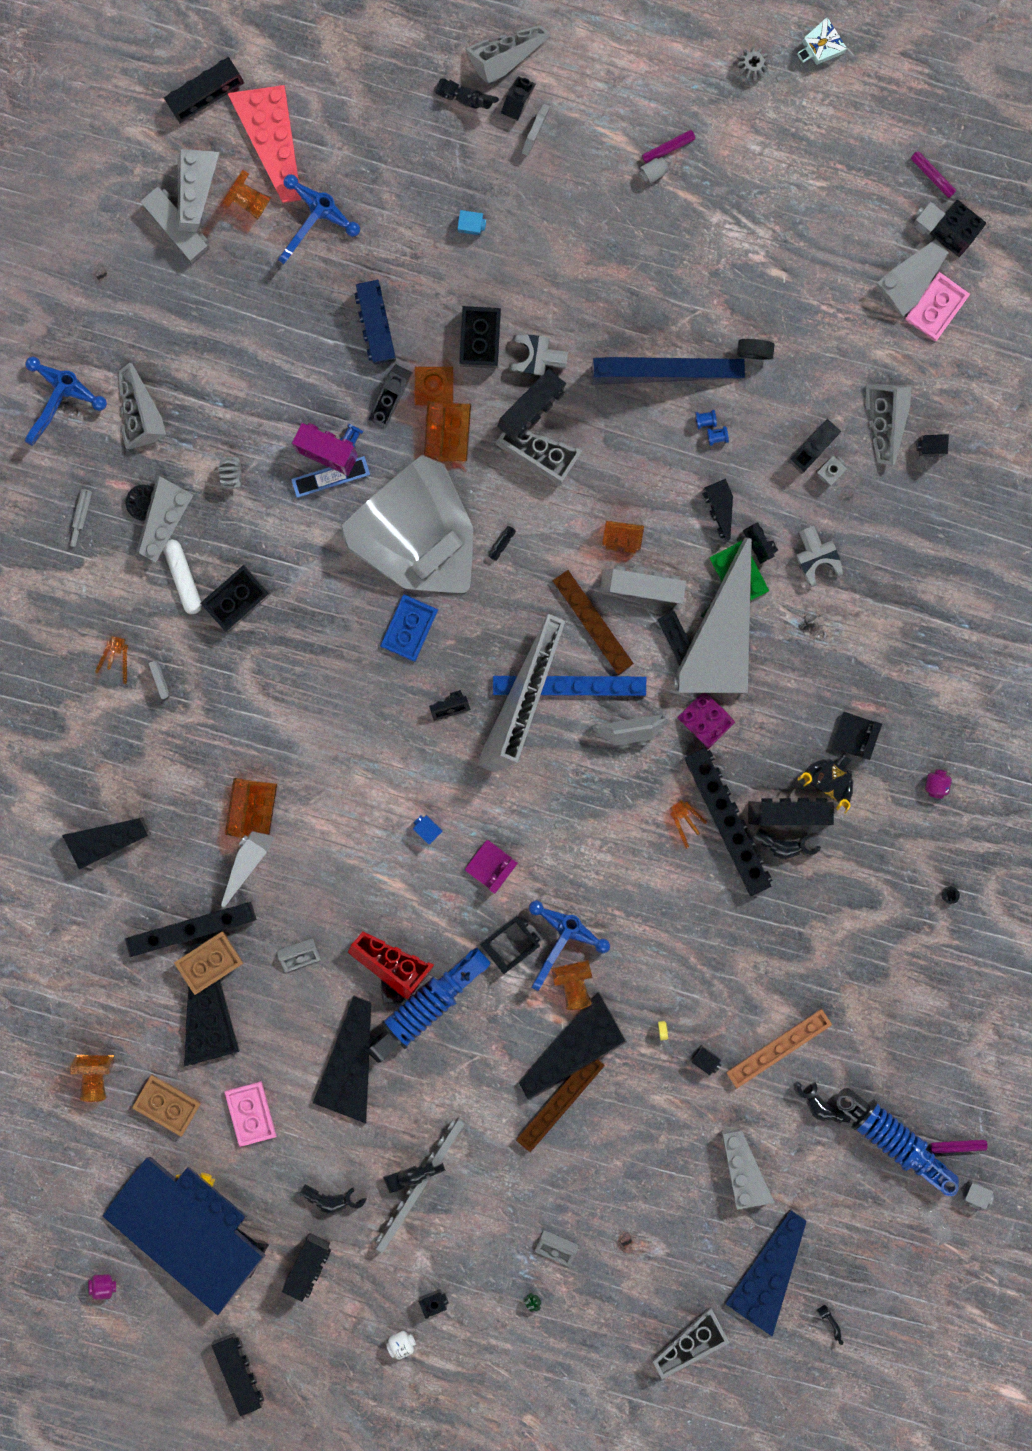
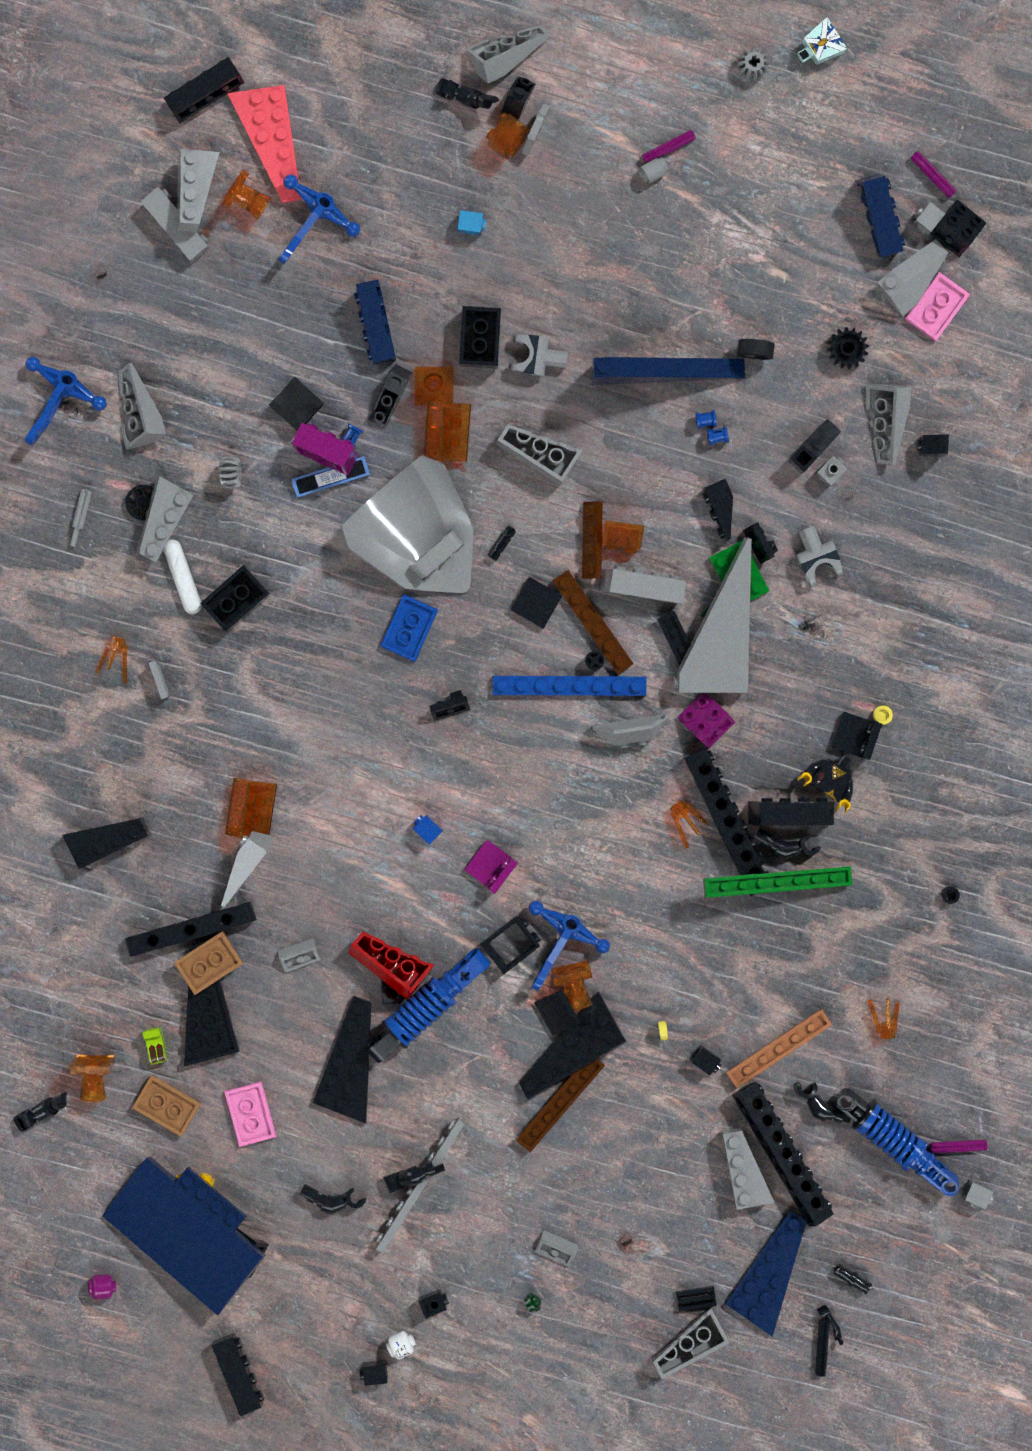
black brick [282,1233,331,1302] -> none
light grey slope [477,614,565,772] -> none
black brick [497,369,566,441] -> none
magenta head [925,769,952,799] -> none
none -> black piece [13,1092,67,1132]
none -> lime leg [142,1026,167,1065]
none -> black brick [269,377,324,431]
none -> black brick [359,1360,388,1386]
none -> clear orange brick [486,113,529,160]
none -> black tile [511,577,562,629]
none -> black tile [534,989,581,1036]
none -> reddish brown plate [582,501,603,579]
none -> black wheel [585,651,604,670]
none -> black tile [676,1286,717,1312]
none -> green plate [703,866,853,898]
none -> black brick [732,1082,834,1227]
none -> black axle [815,1319,830,1377]
none -> black gear [826,327,869,370]
none -> black pin [833,1264,872,1294]
none -> dark blue wedge [856,174,905,258]
none -> clear orange plant [868,998,900,1039]
none -> light yellow tile [873,705,893,725]

